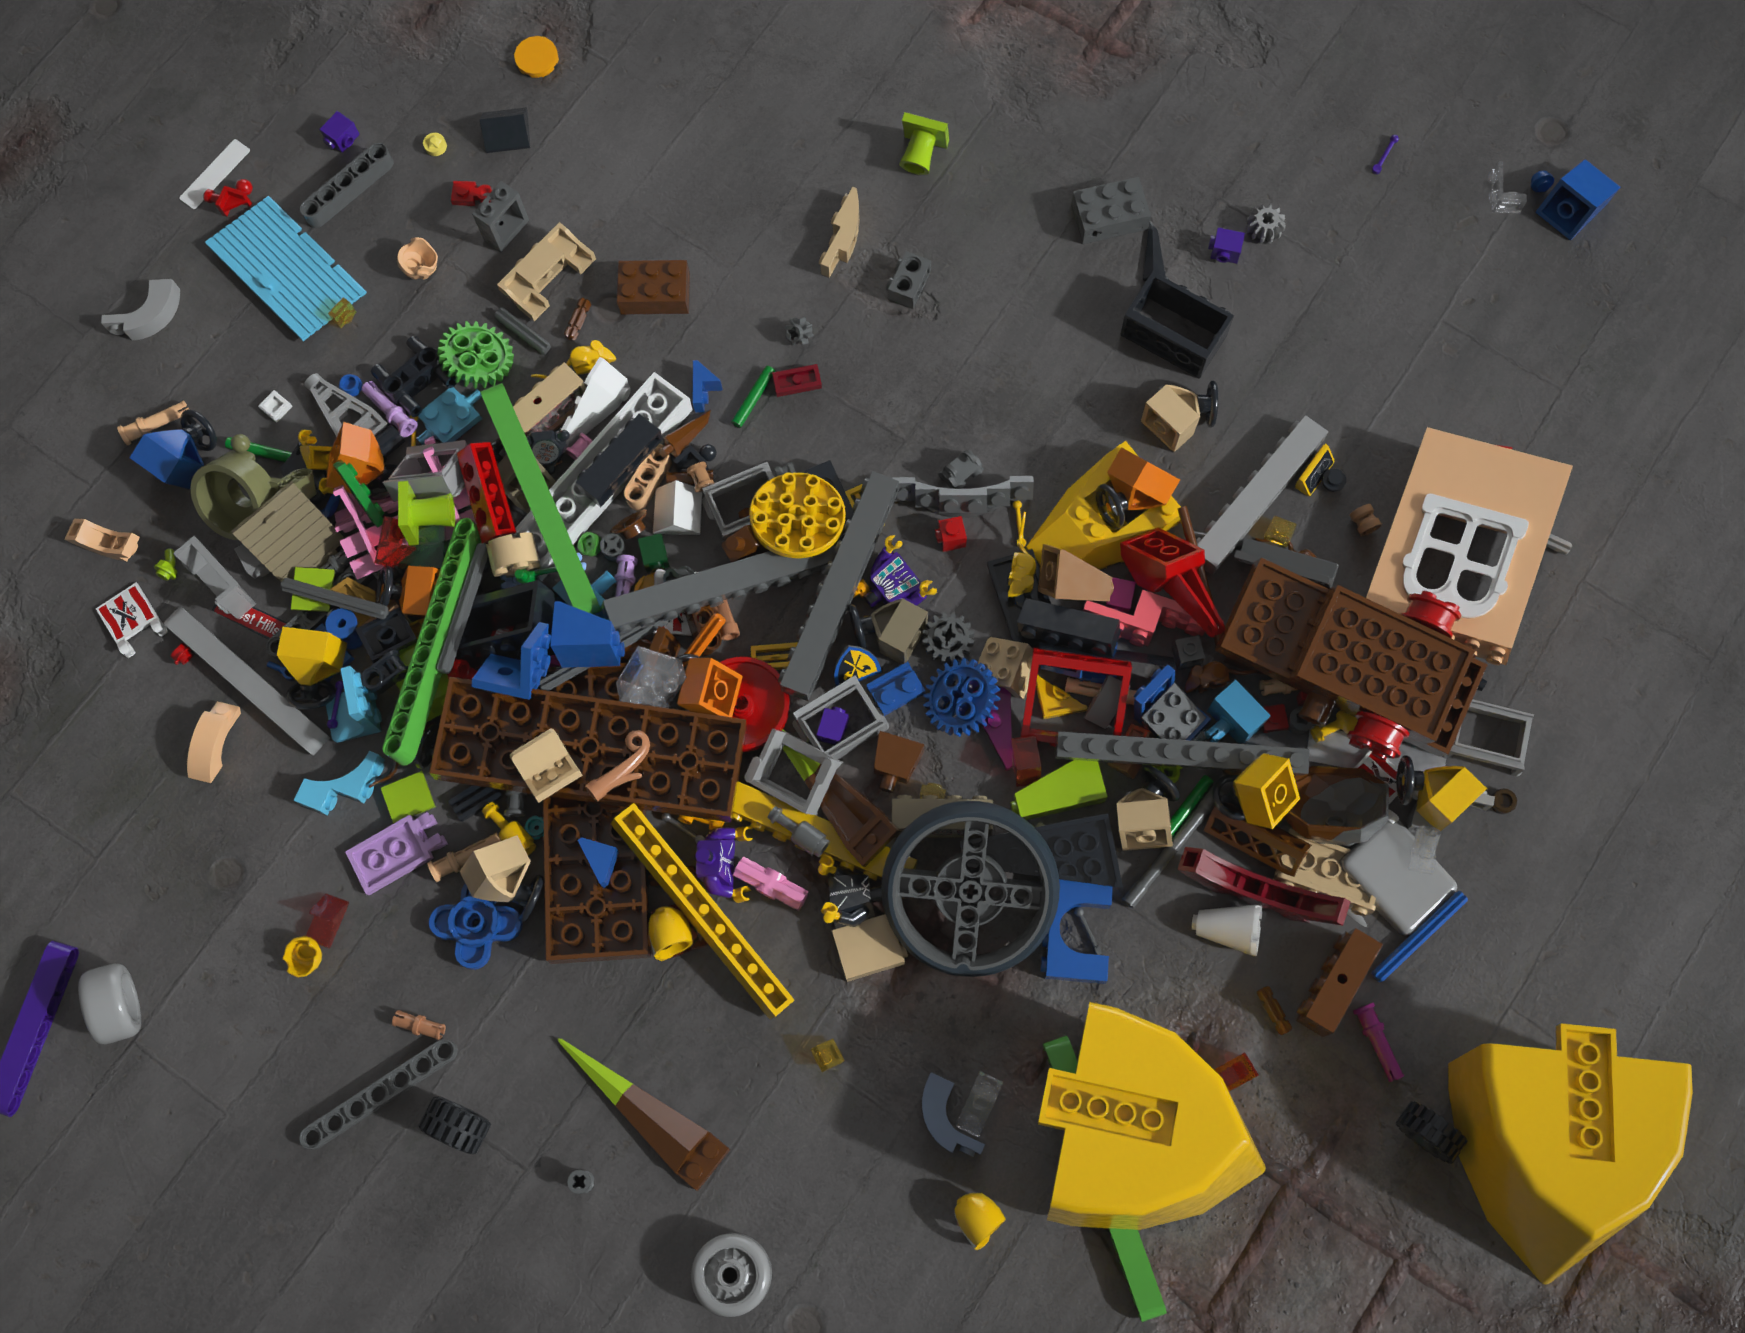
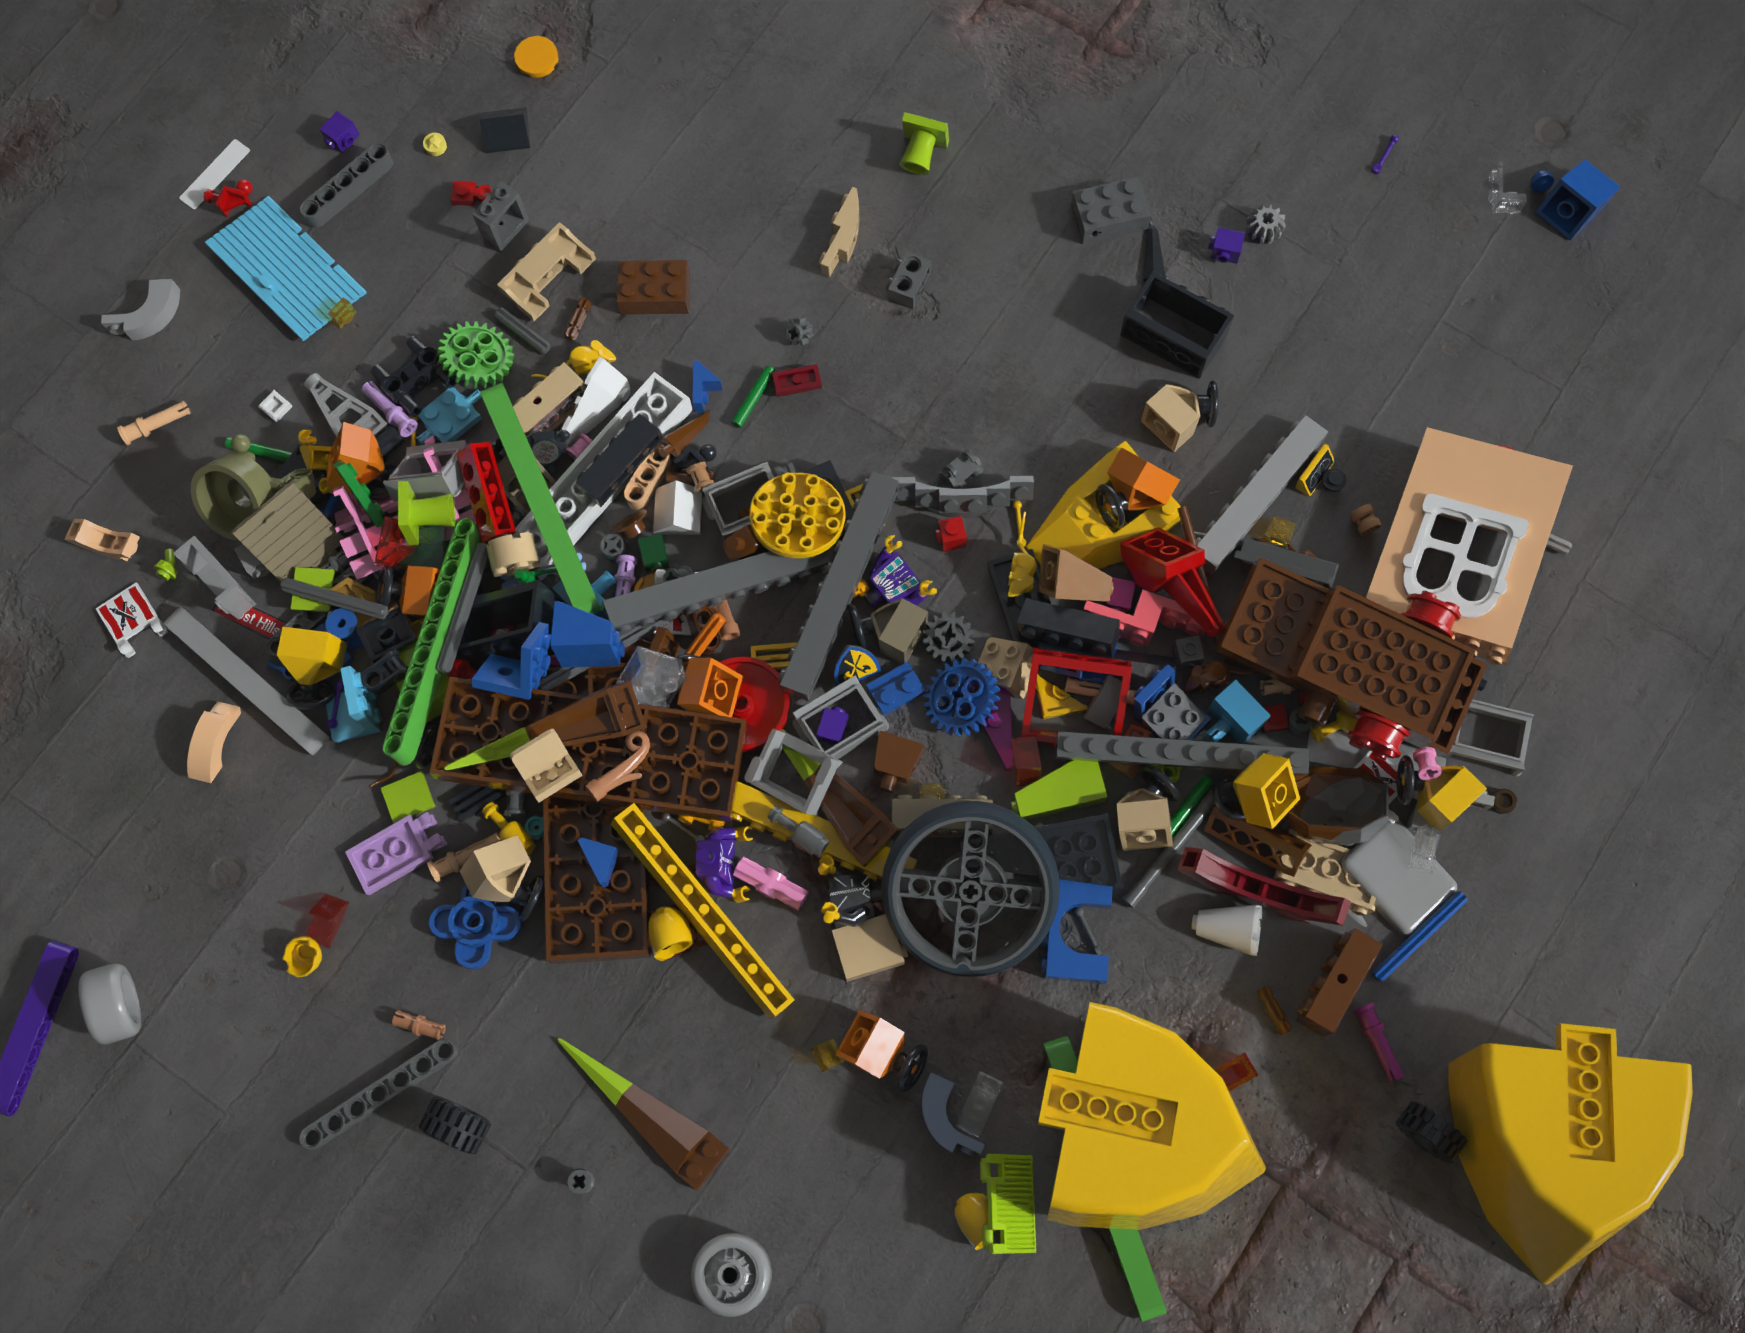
blue piece [129,409,217,489] -> none
red plate [170,643,193,665] -> none
medium azure arch [294,751,385,816] -> none
blue plate [339,374,363,397] -> none
light nougat cap [397,237,438,280] -> none
bright green tile [578,532,601,557] -> none
none -> reddish brown plate [444,679,647,770]
none -> orange piece [835,1010,928,1092]
none -> lime window [980,1154,1036,1254]
none -> bright pink bush [1413,747,1442,781]

